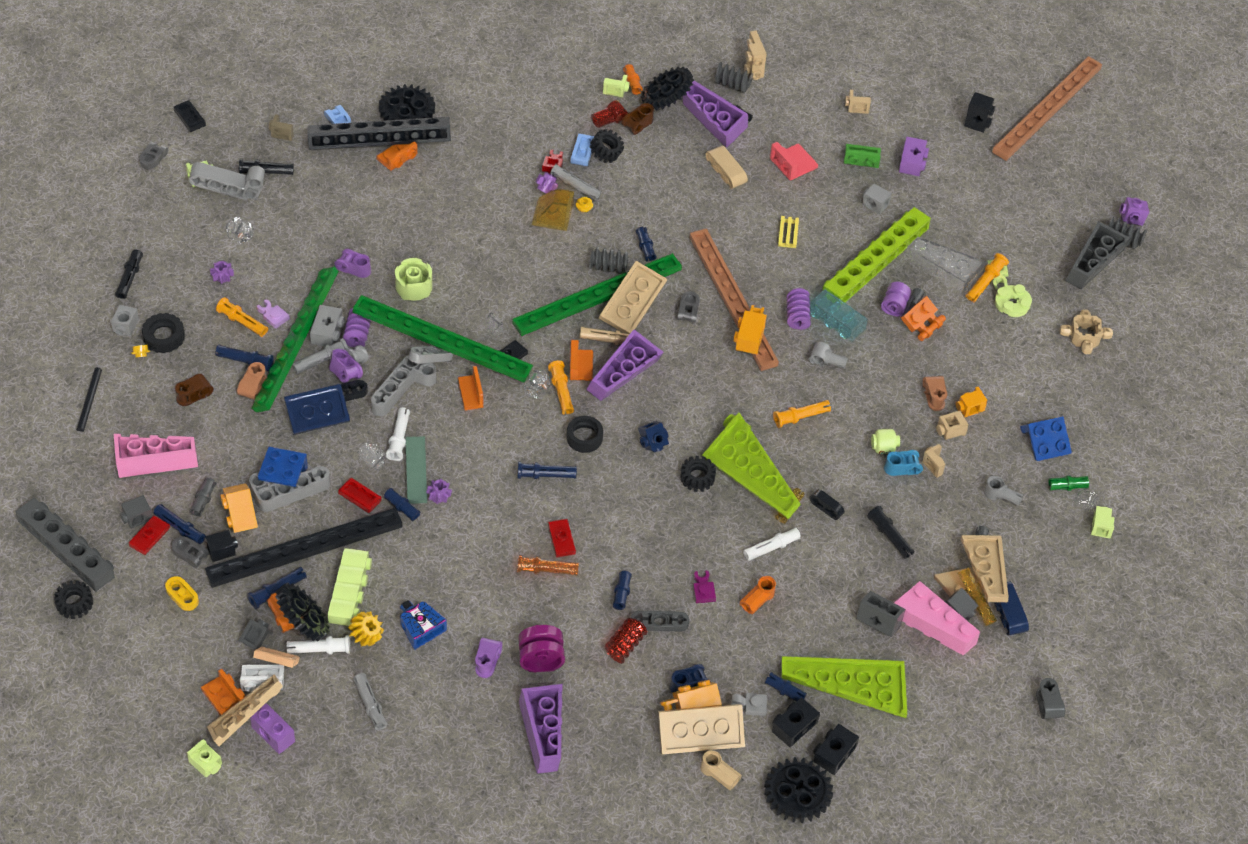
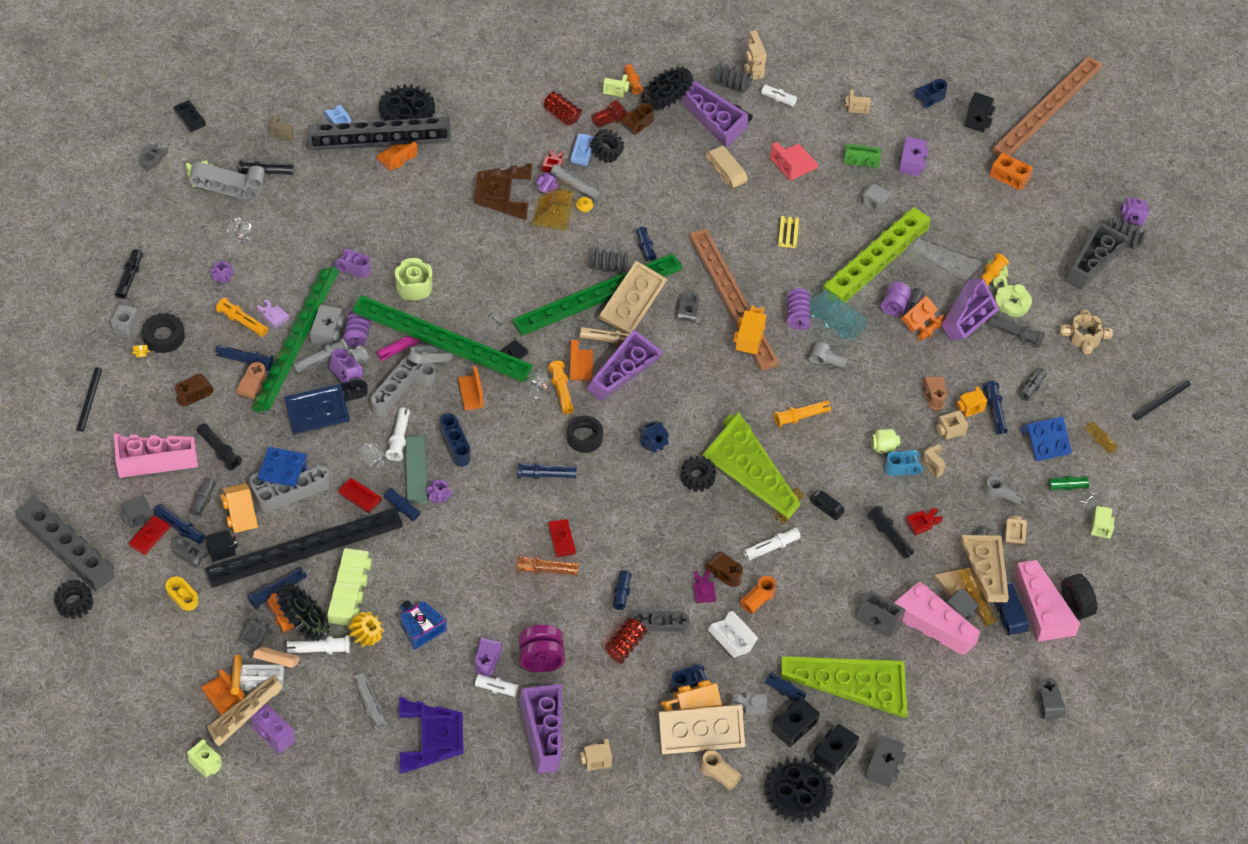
none -> black pin [197,423,242,471]
none -> light orange bar [231,654,242,695]
none -> dark pink pin [376,335,421,362]
none -> dark purple wing [399,697,464,774]
none -> dark blue beam [440,413,471,467]
none -> reddish brown wing [474,163,532,220]
none -> white pin [475,674,519,697]
none -> clear red piece [543,91,582,126]
none -> tan brick [580,739,612,771]
none -> reddish brown piece [705,551,743,587]
none -> white bracket [708,611,758,658]
none -> white pin [762,84,797,107]
none -> dark grey brick [865,736,906,787]
none -> red plate [906,508,943,536]
none -> dark blue piece [914,79,948,108]
none -> medium lavender wedge [942,278,999,340]
none -> dark blue pin [982,380,1008,434]
none -> dark grey pin [988,314,1045,348]
none -> orange brick [990,153,1033,191]
none -> tan bracket [1004,516,1027,545]
none -> bright pink wedge [1014,560,1080,642]
none -> dark grey pin [1019,368,1047,401]
none -> black tyre [1061,573,1098,620]
none -> clear yellow axle [1085,422,1118,454]
none -> black bar [1132,380,1191,421]

